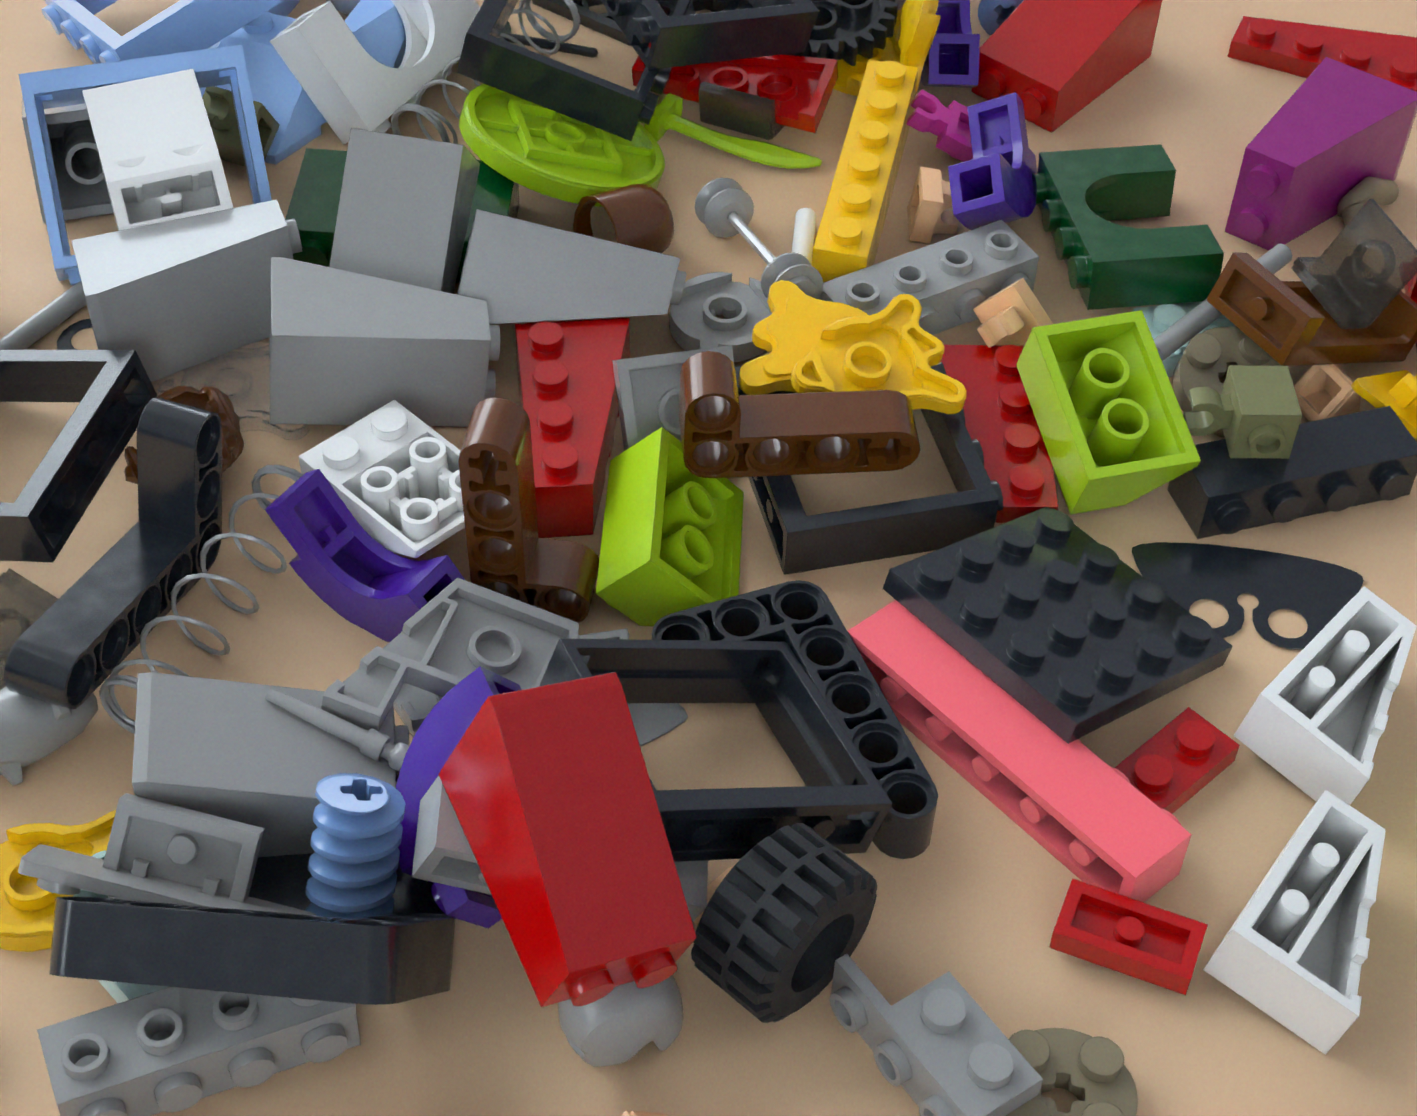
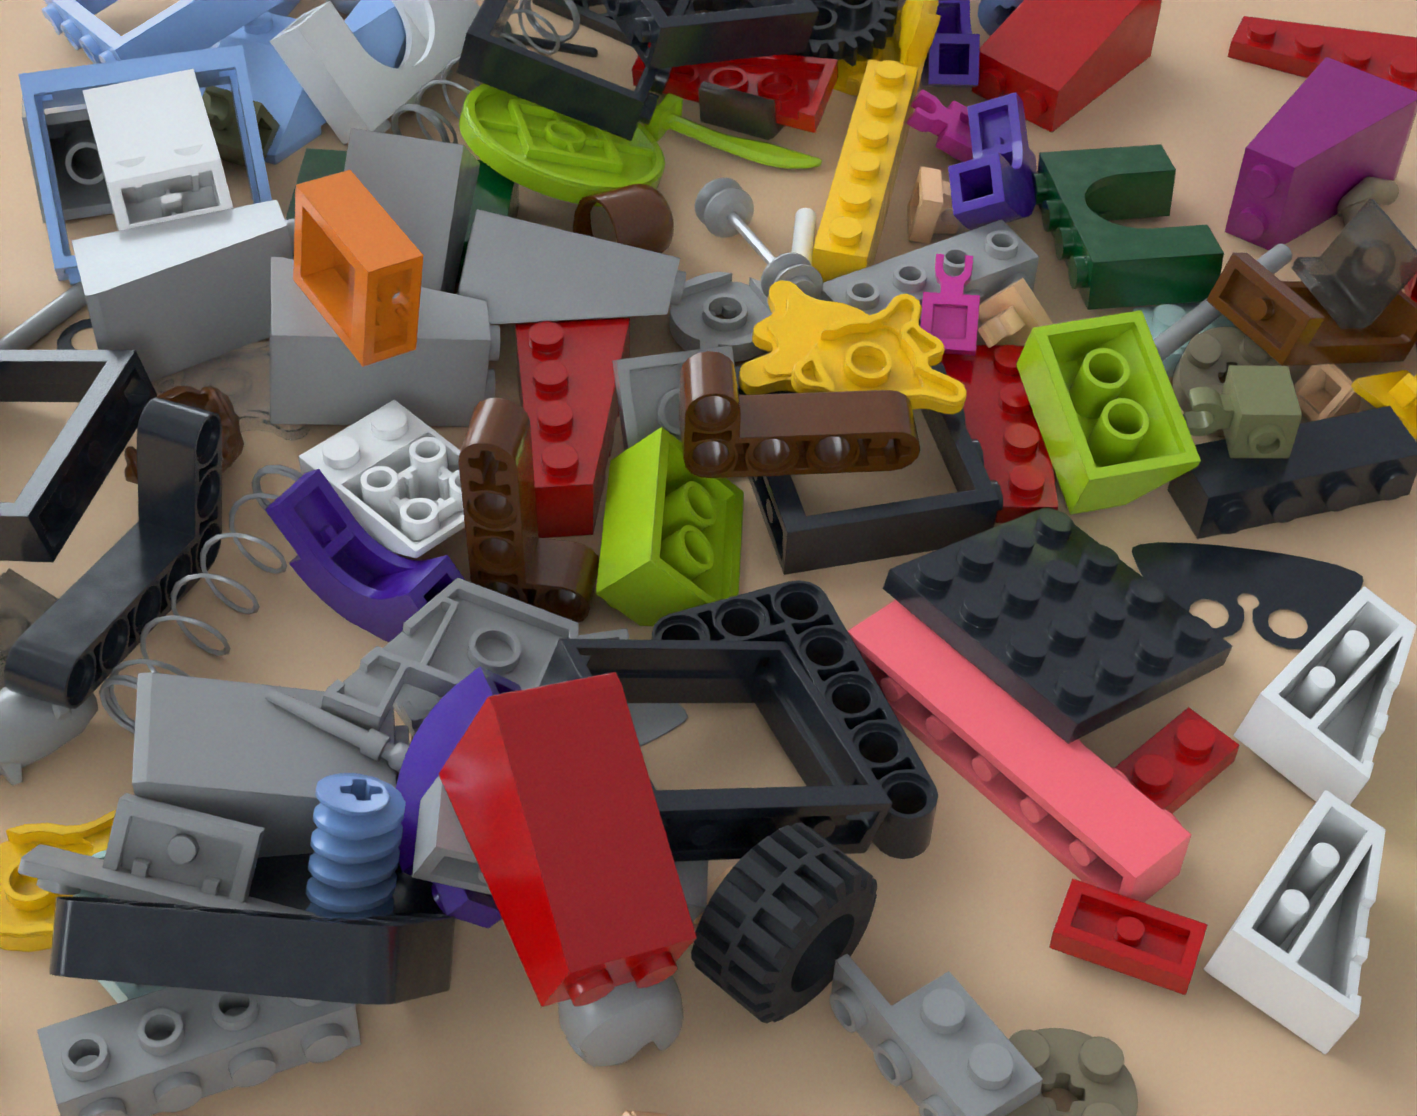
none -> orange window [293,170,424,367]
none -> dark pink plate [920,253,980,356]

